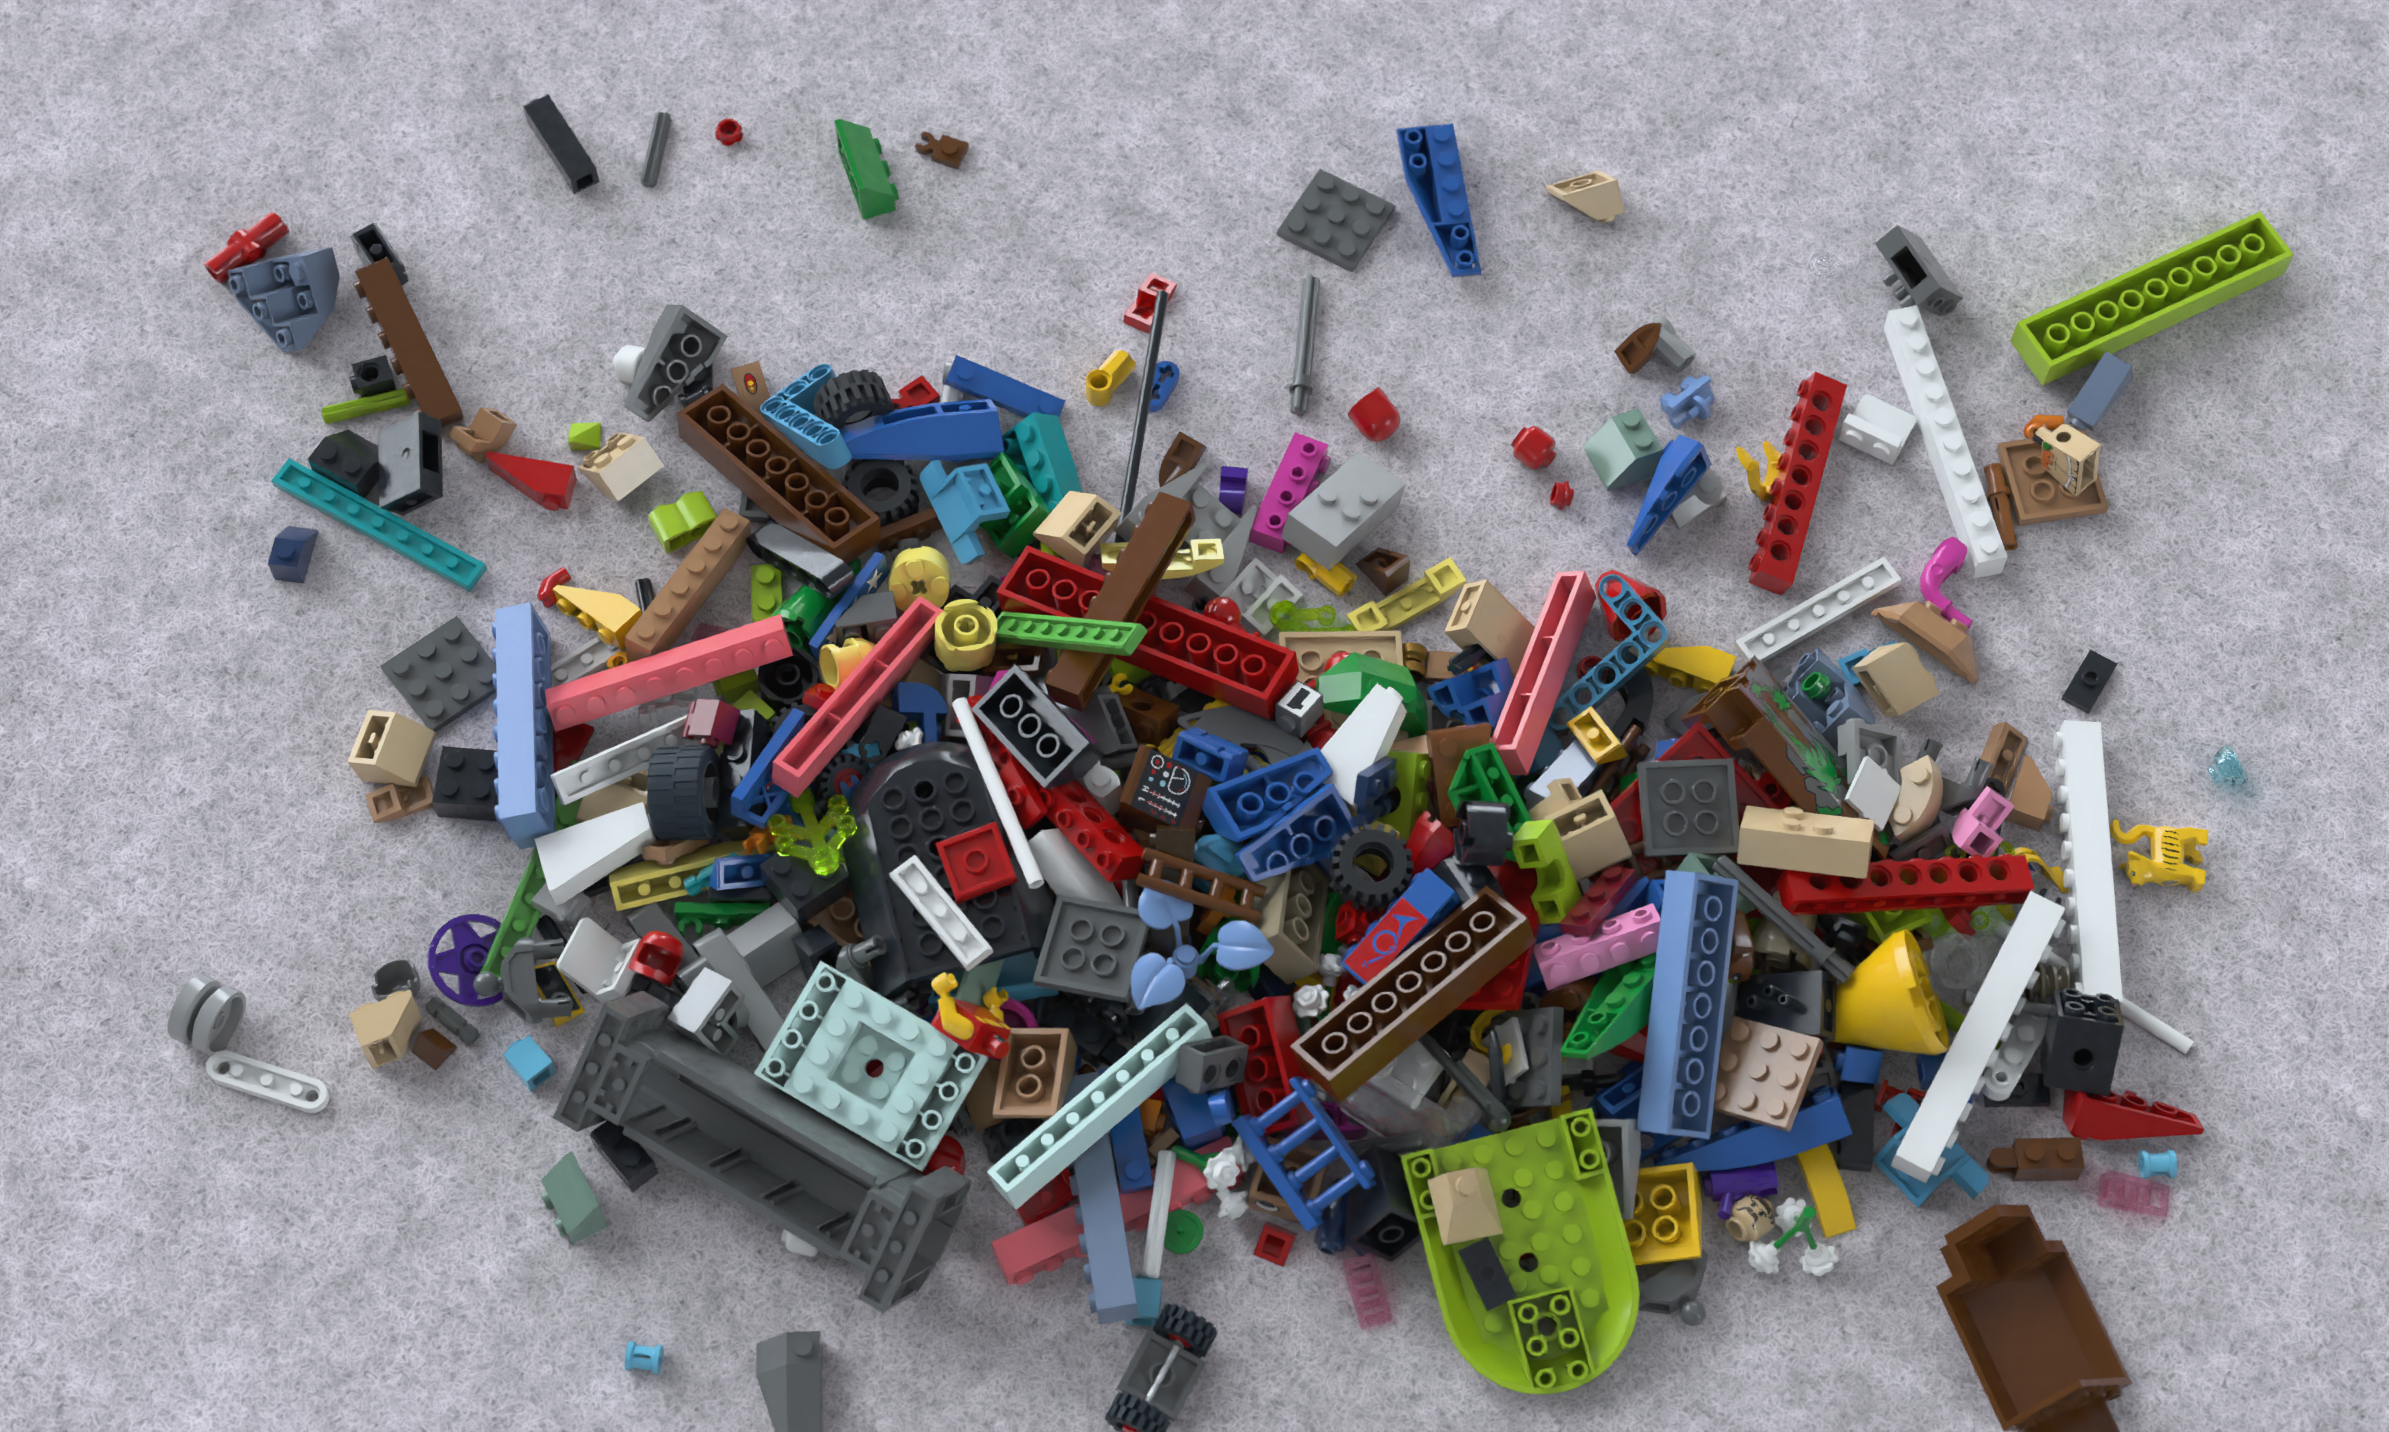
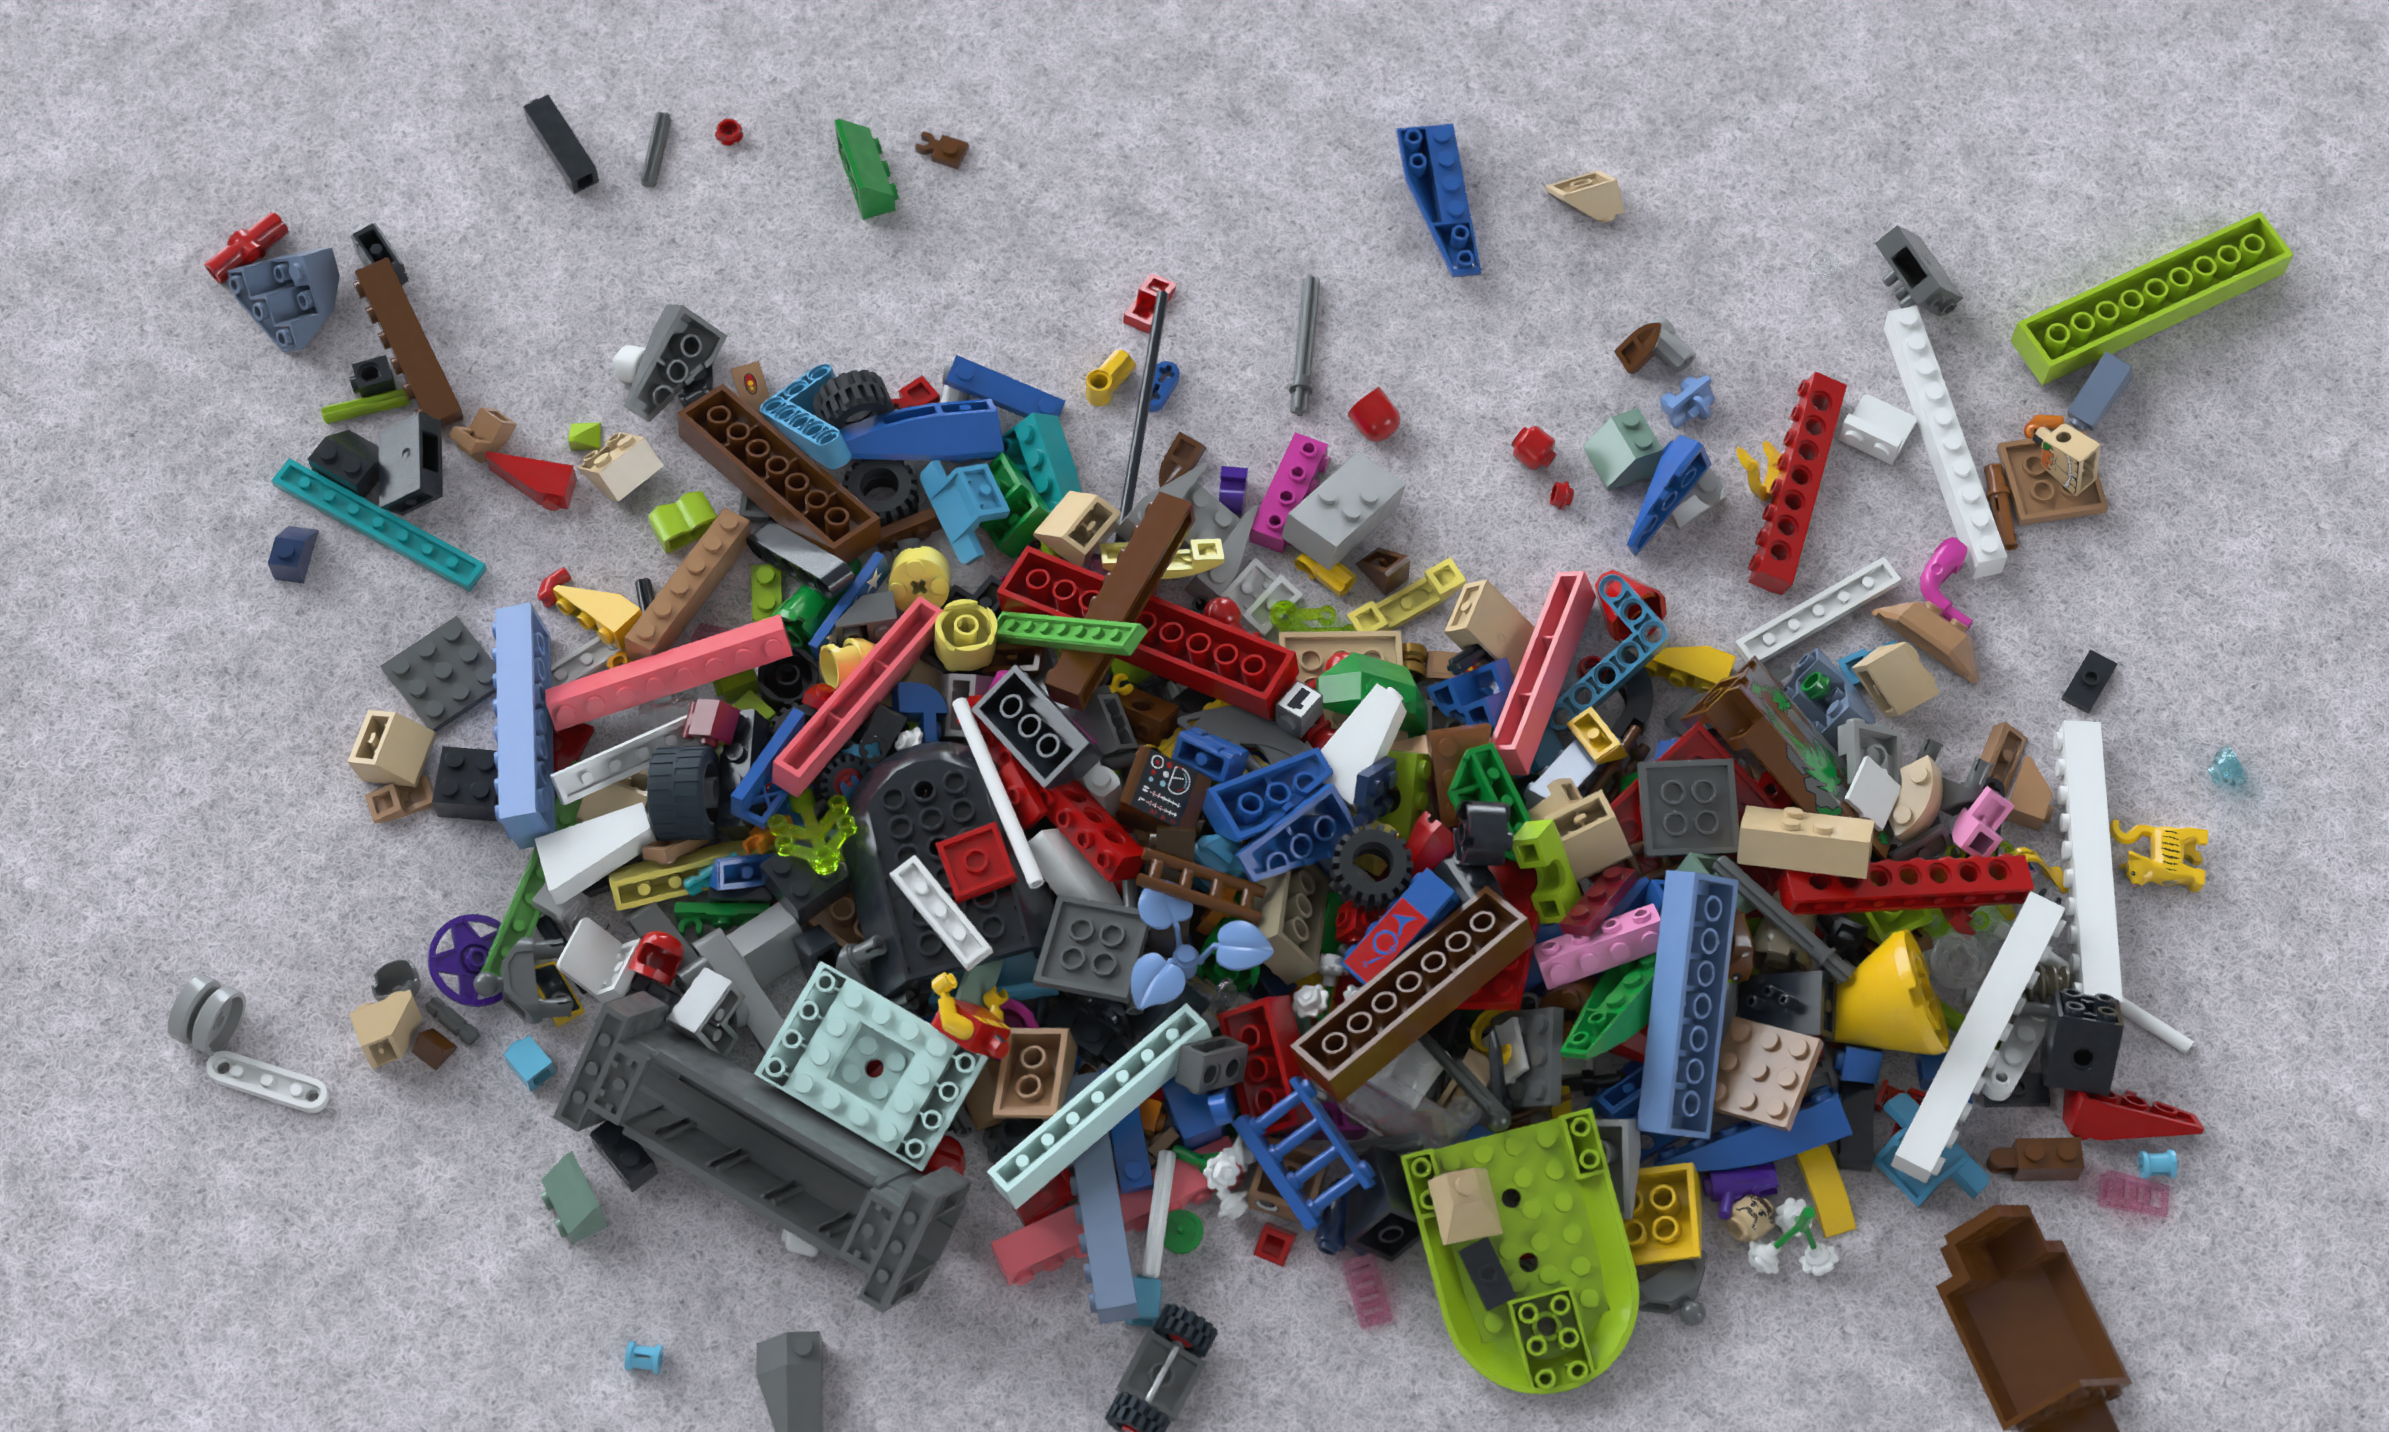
dark grey plate [1277,169,1395,273] -> none

